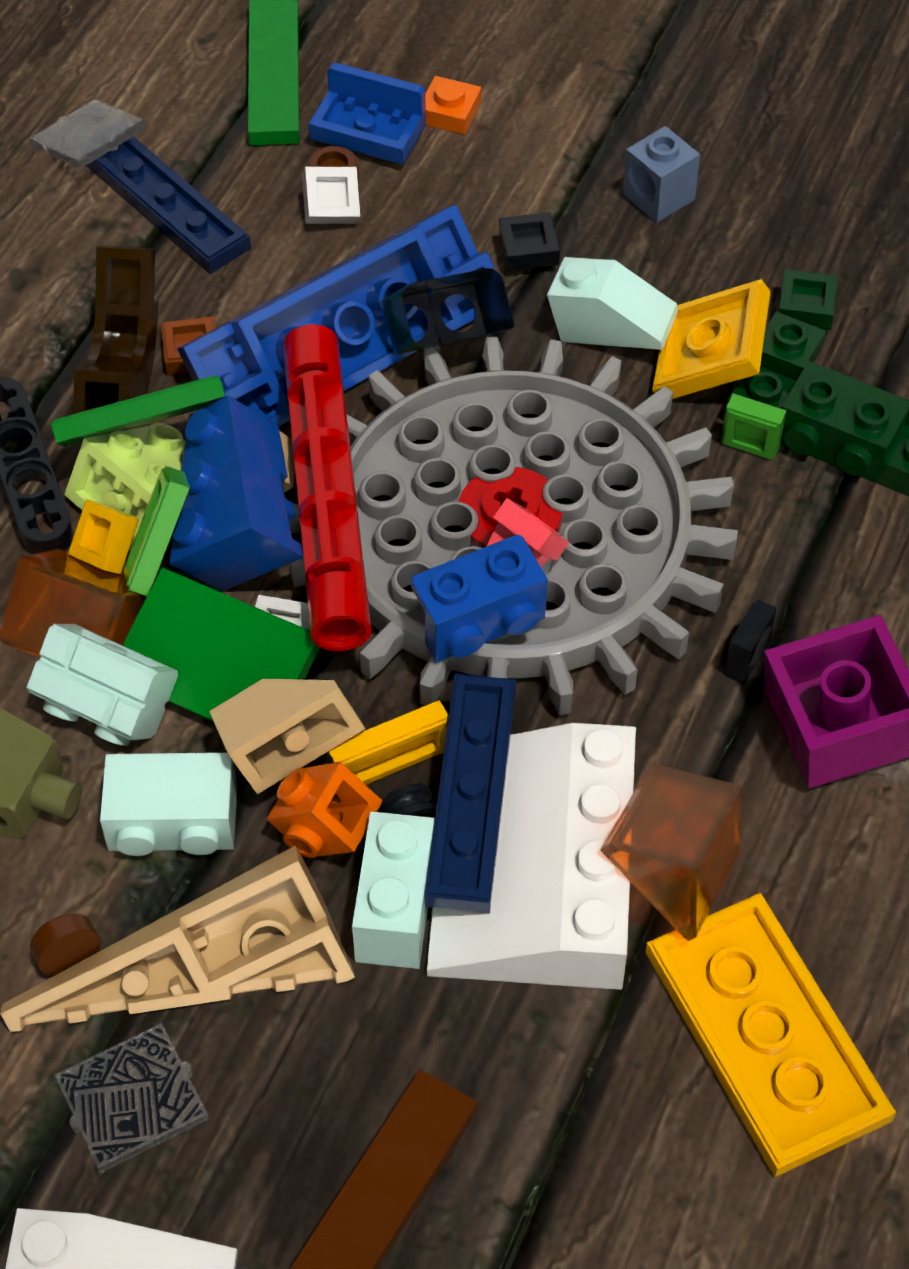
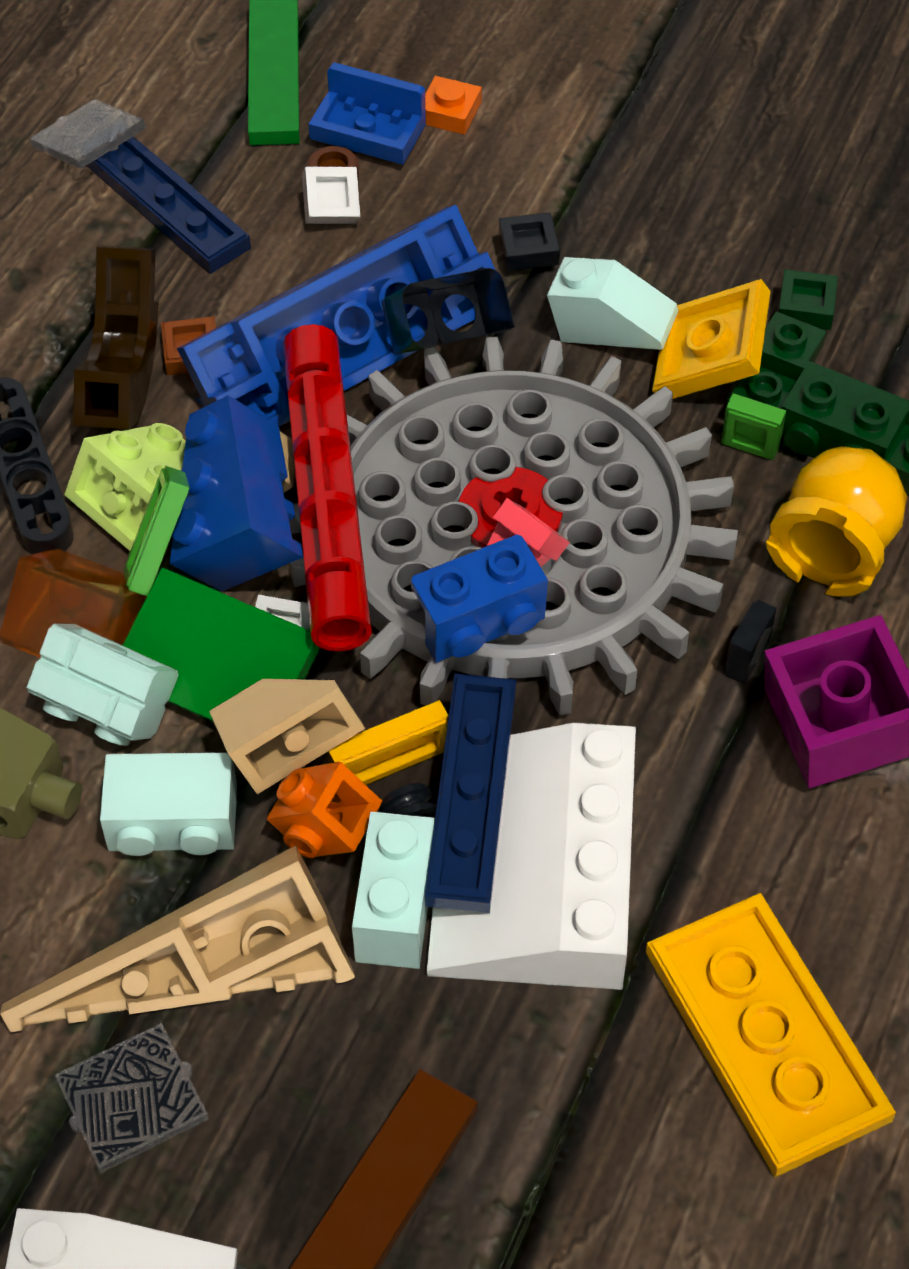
reddish brown tile [30,914,100,976] -> none
green tile [51,375,226,447] -> none
yellow plate [68,499,139,574] -> none
clear orange slope [600,764,742,941] -> none
sand blue brick [623,126,700,223] -> none
none -> yellow tile [766,446,907,596]

